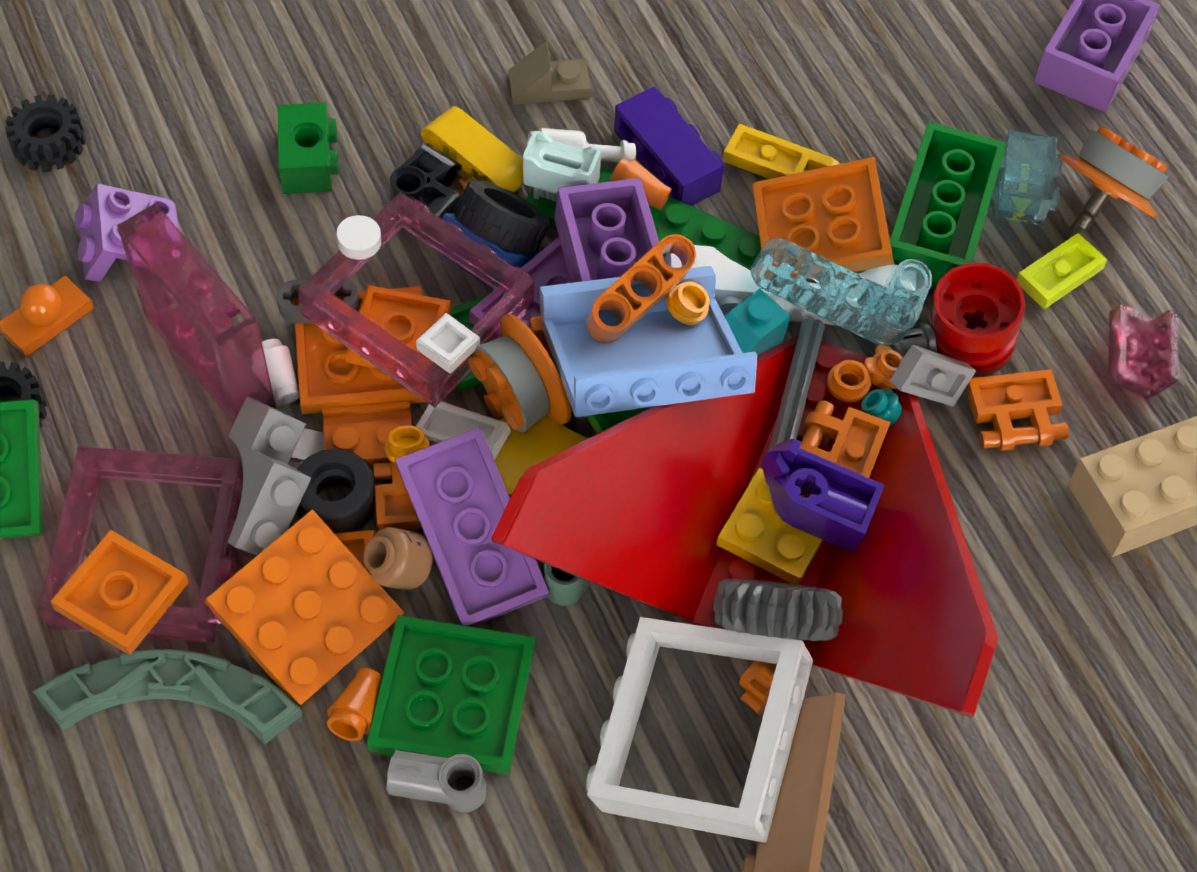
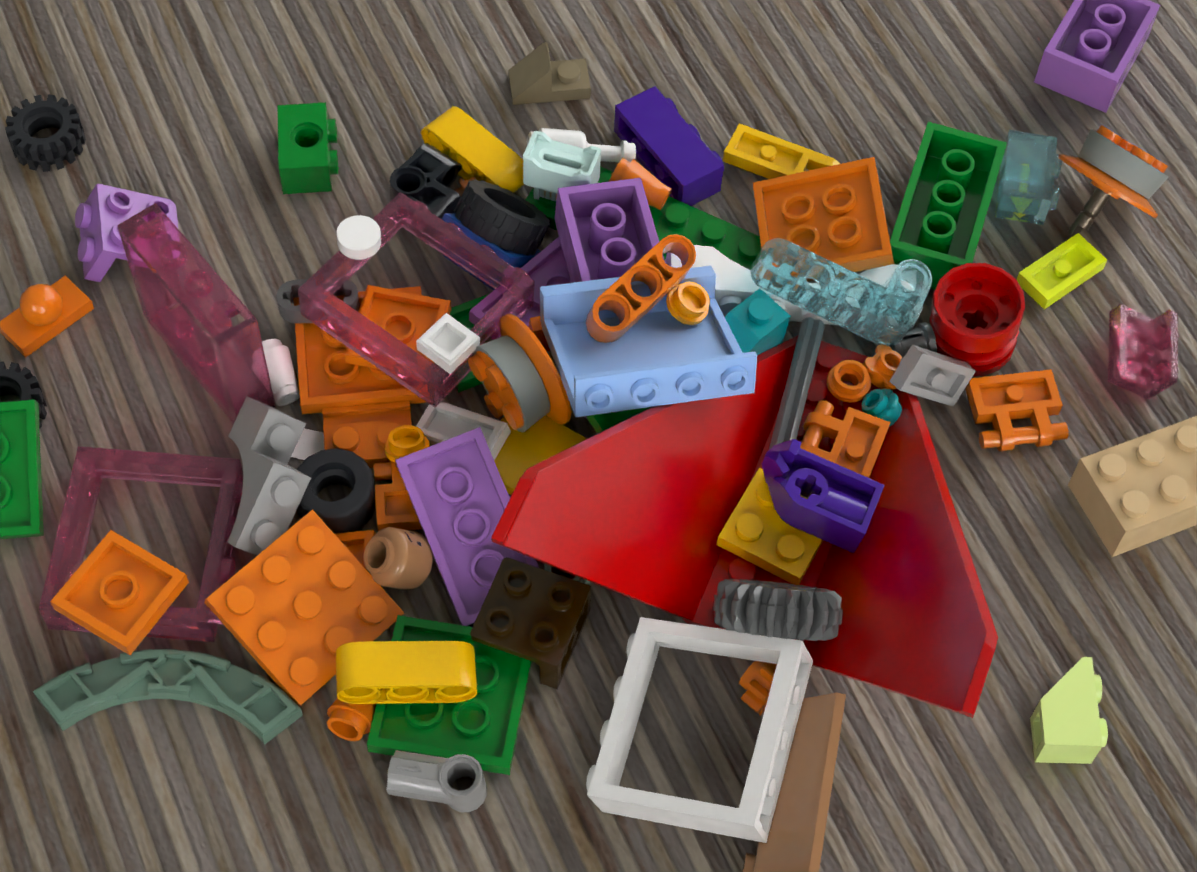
none -> yellow beam [336,641,477,704]
none -> dark brown bracket [470,557,591,690]
none -> yellowish green slope [1030,657,1108,764]

